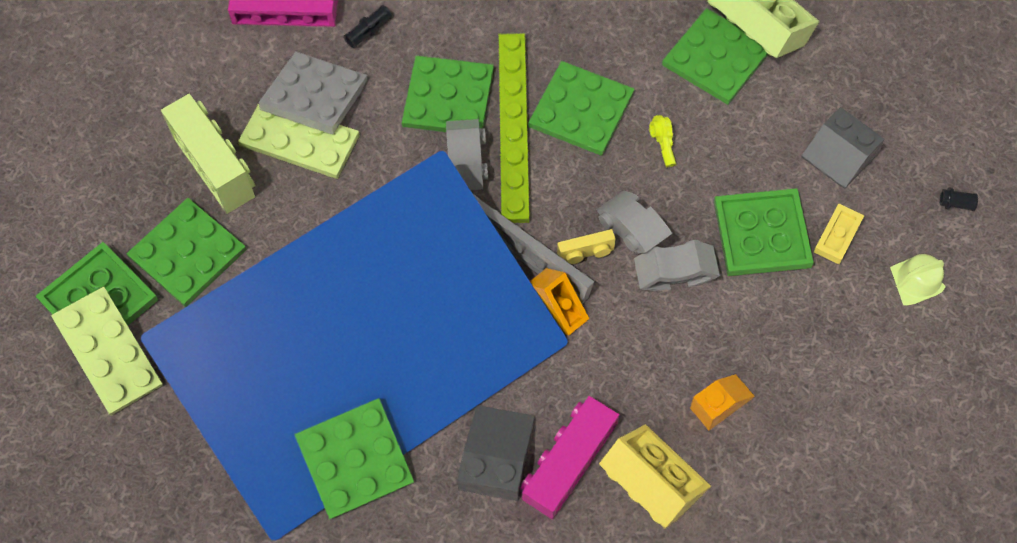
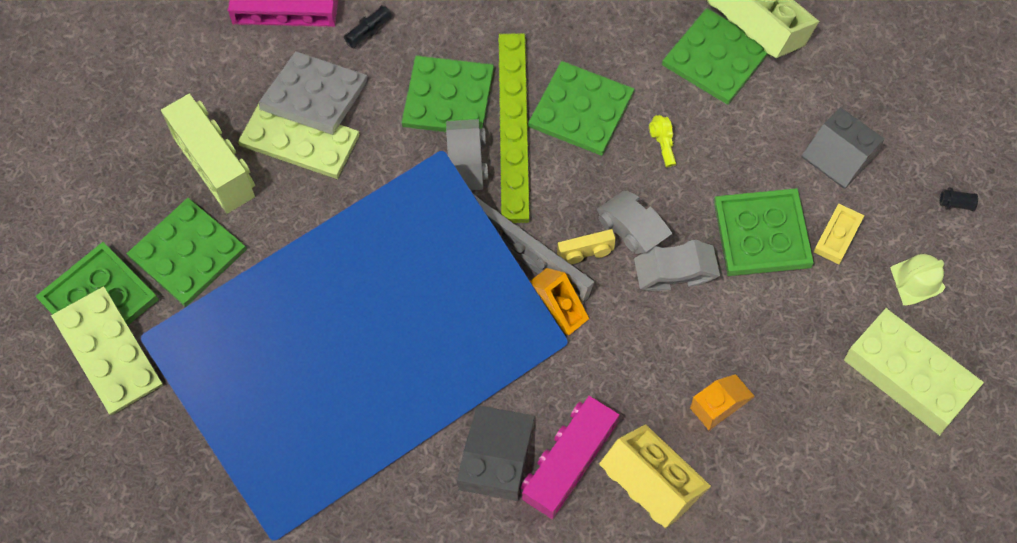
bright green plate [294,398,414,519] -> none
none -> yellowish green brick [844,308,984,435]

